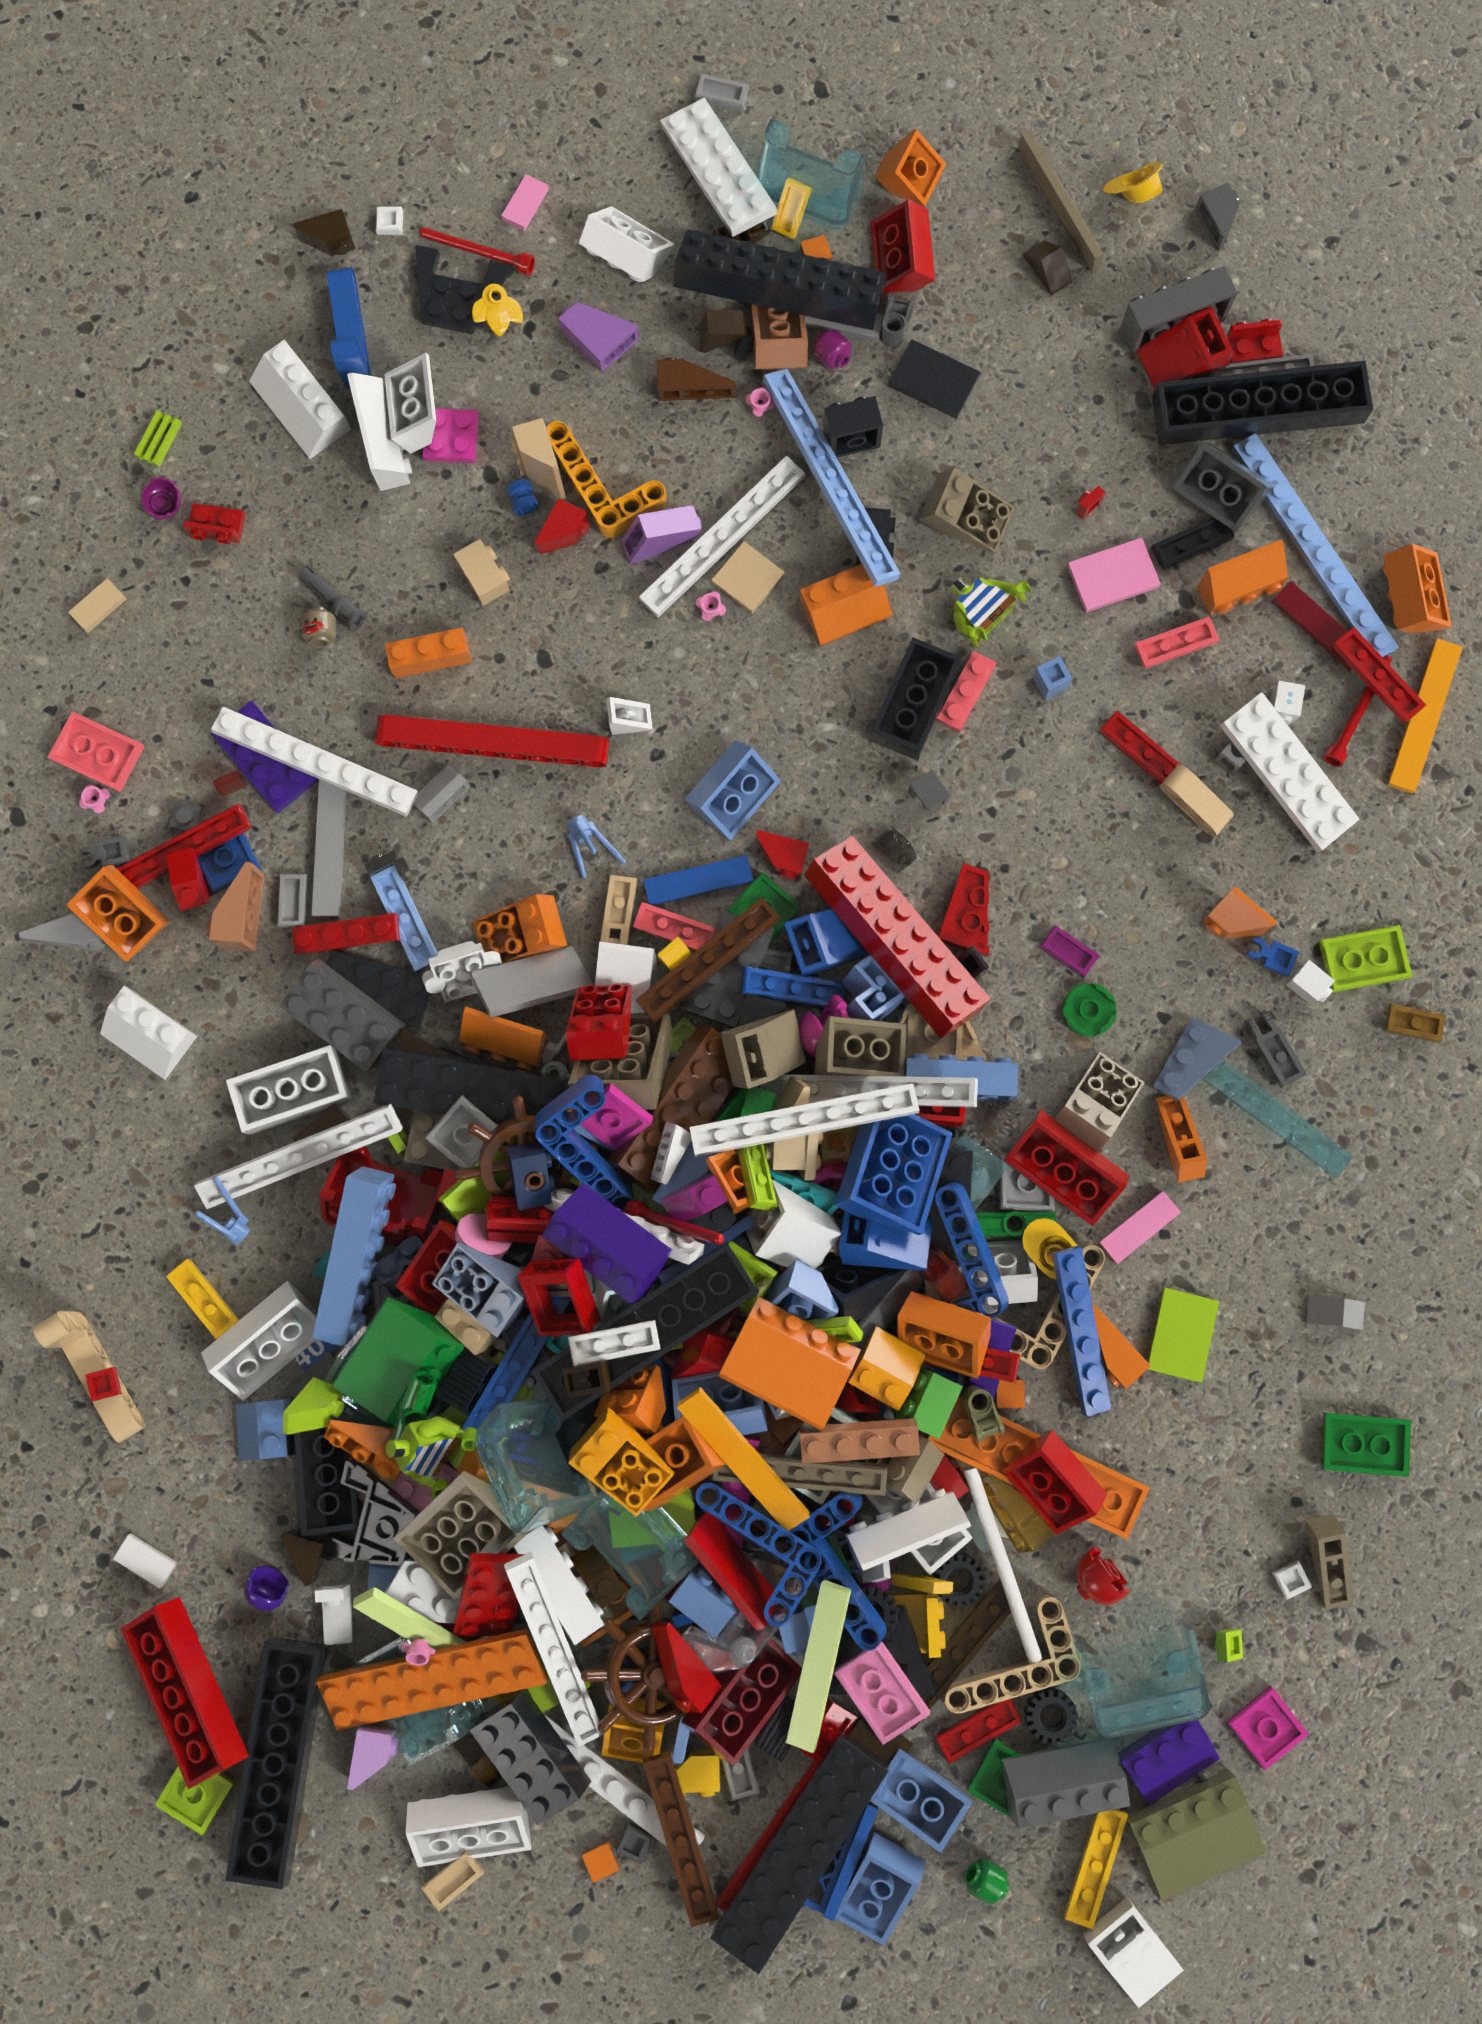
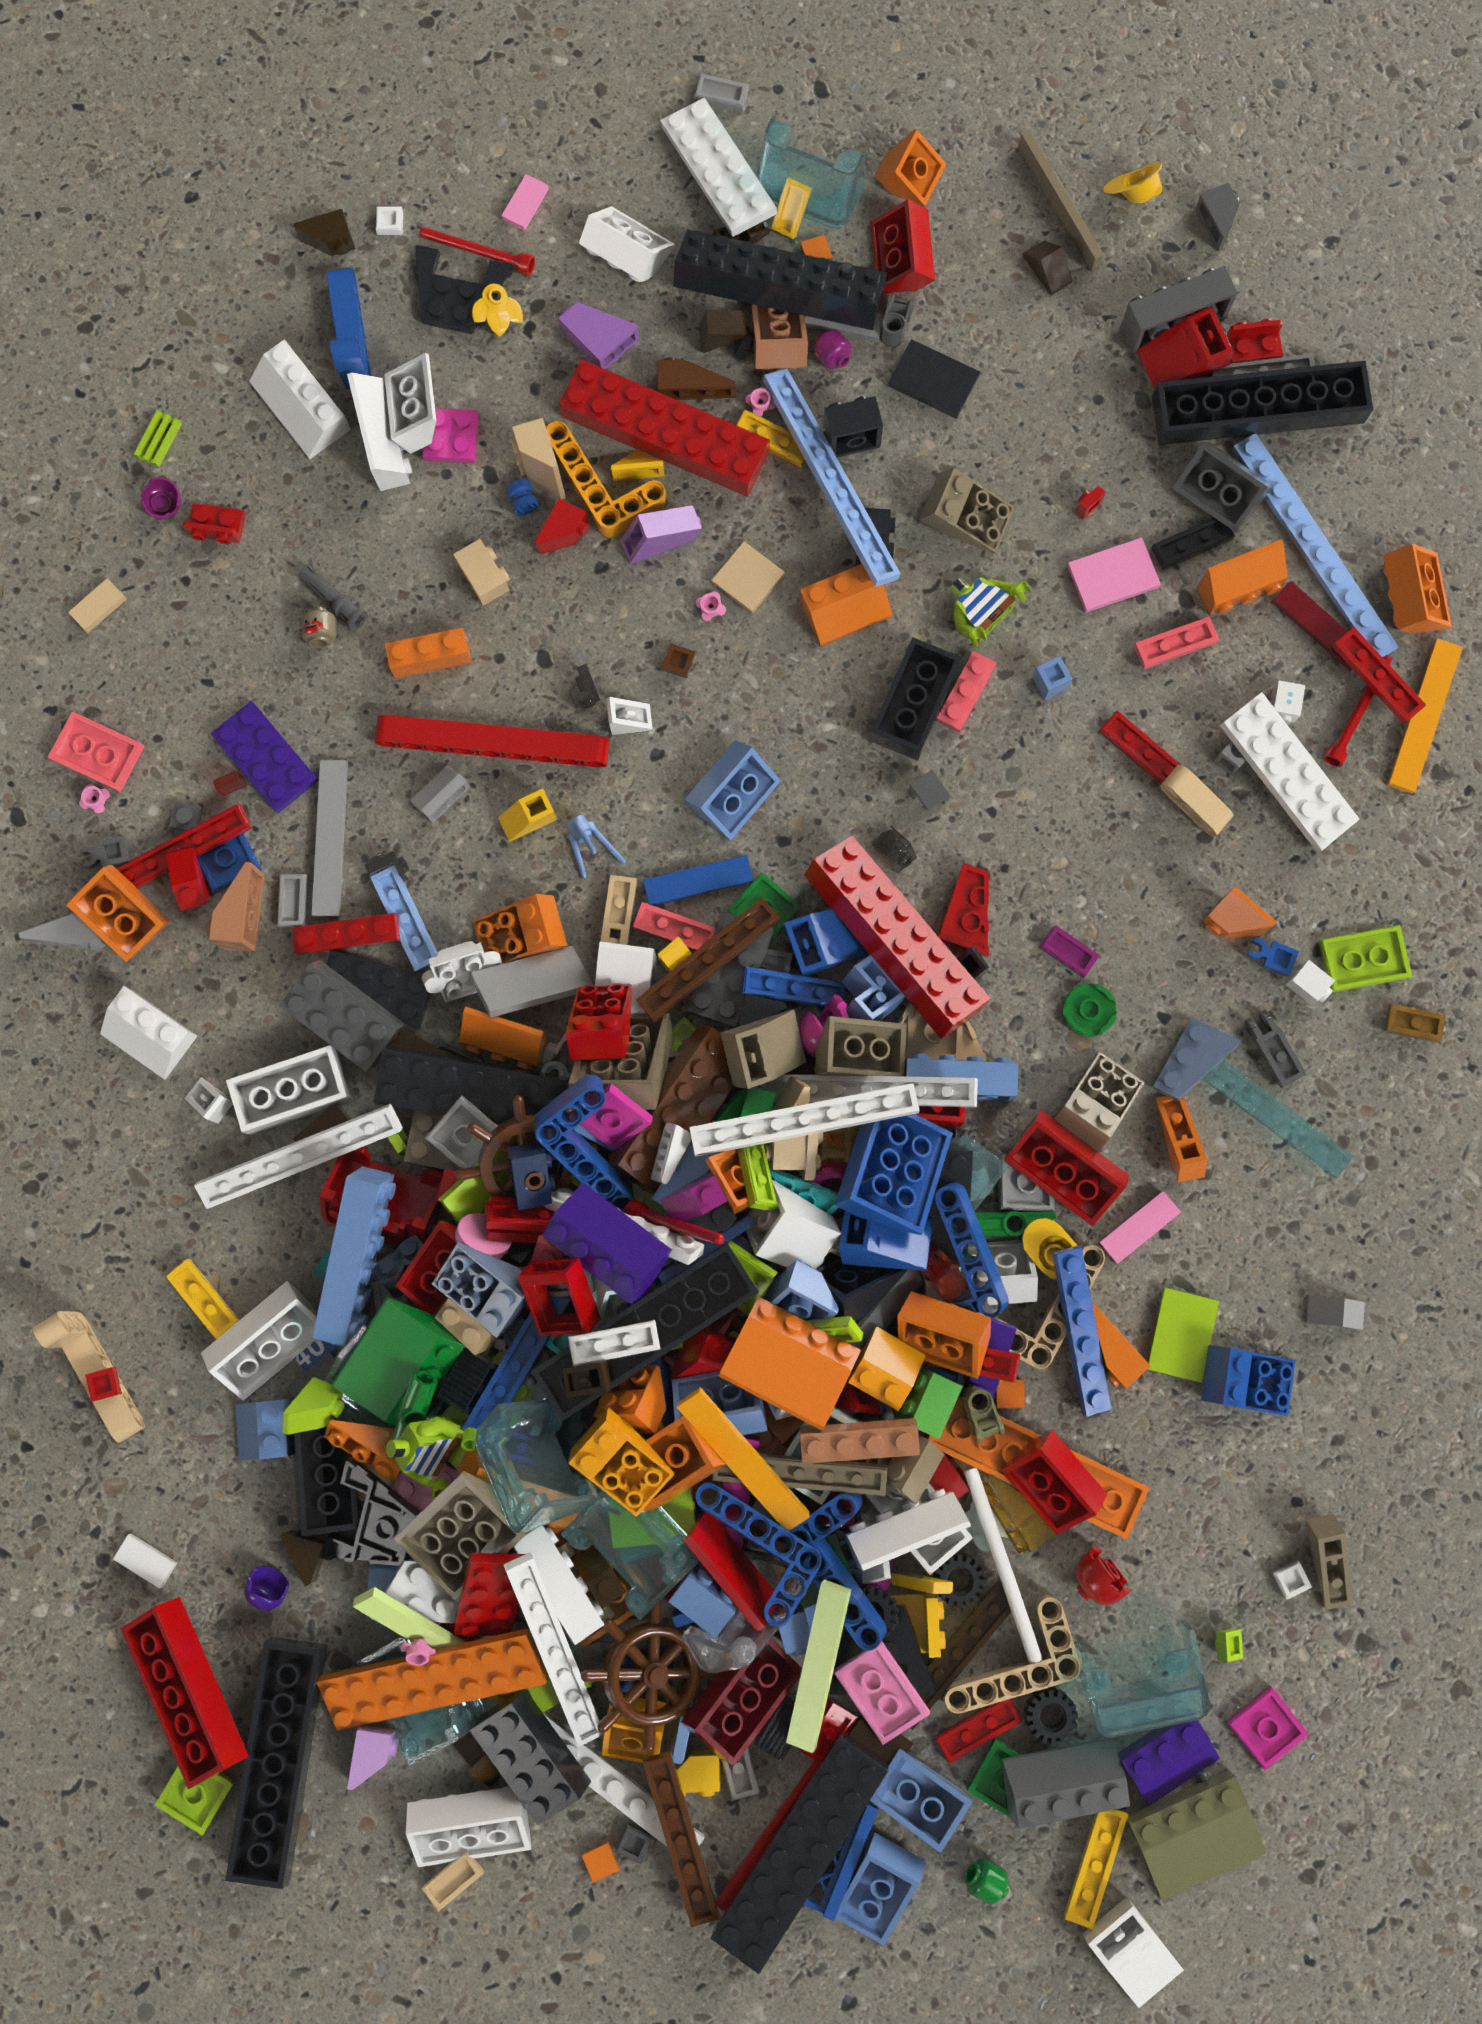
medium blue plant [195,1177,250,1245] -> none
white plate [211,707,418,817] -> none
white bracket [315,1584,353,1645] -> none
white plate [639,456,805,618] -> none
red slope [651,1622,723,1713] -> none
red slope [756,830,809,881] -> none
green plate [1321,1412,1411,1477] -> none
none -> white slope [184,1077,233,1123]
none -> yellow slope [498,789,558,842]
none -> red brick [559,359,770,497]
none -> clear smoke bracket [571,664,600,709]
none -> yellow slope [611,450,665,481]
none -> reddish brown plate [662,643,696,679]
none -> yellow tile [736,409,806,468]
none -> blue slope [1201,1345,1295,1416]

